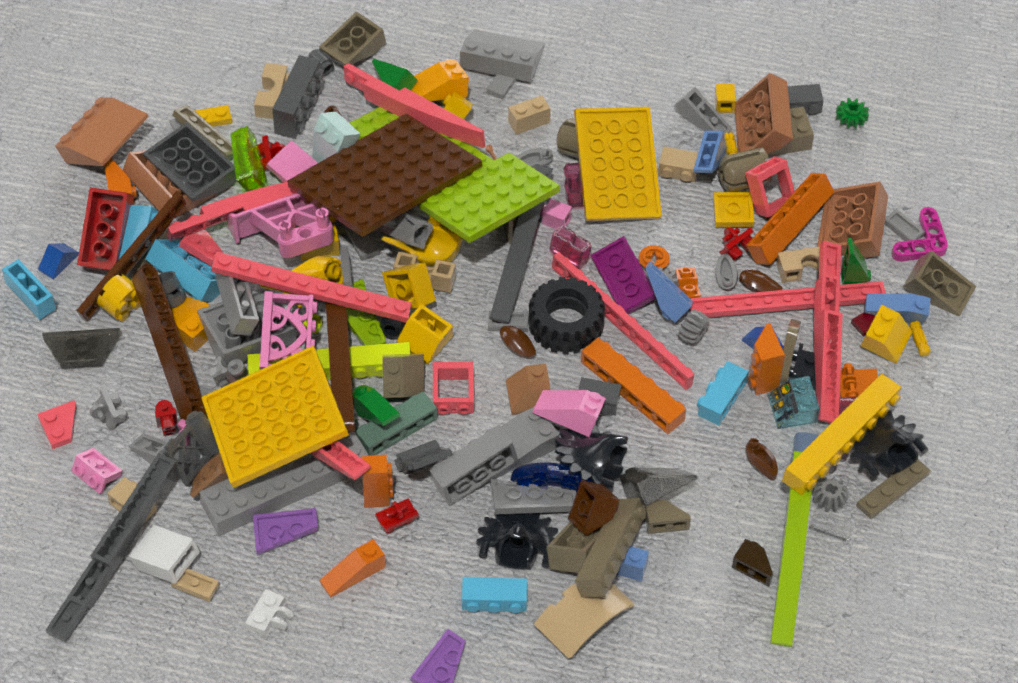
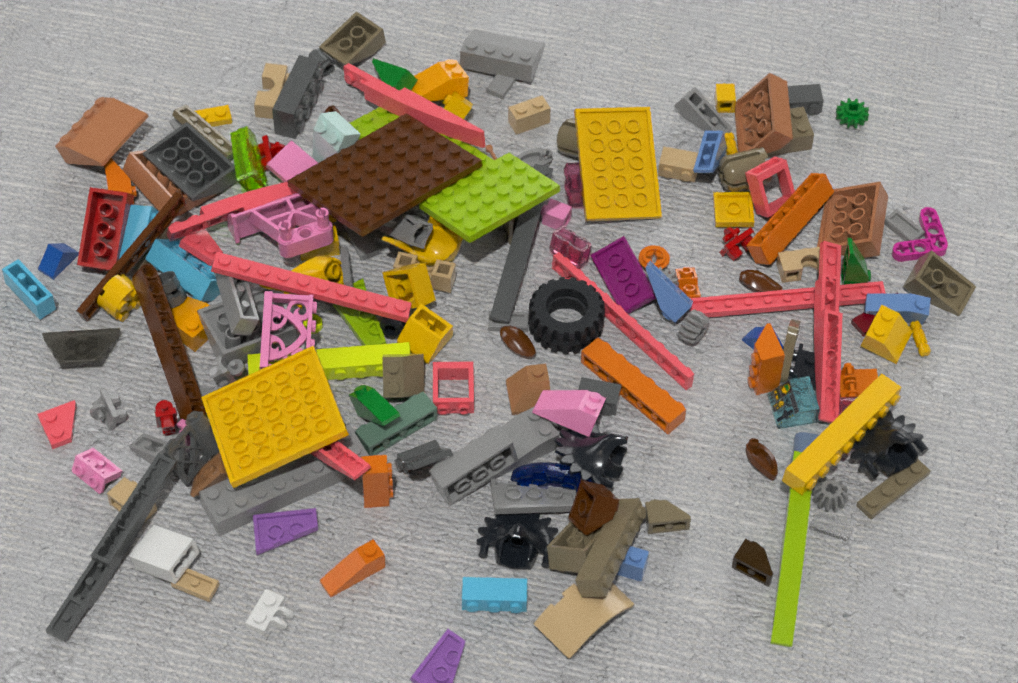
reddish brown beam [326,302,355,433] -> none
red hips [375,498,419,534] -> none
clear smoke slope [619,467,698,506] -> none
medium azure brick [697,361,749,426] -> none
light grey arm [715,254,738,289] -> none

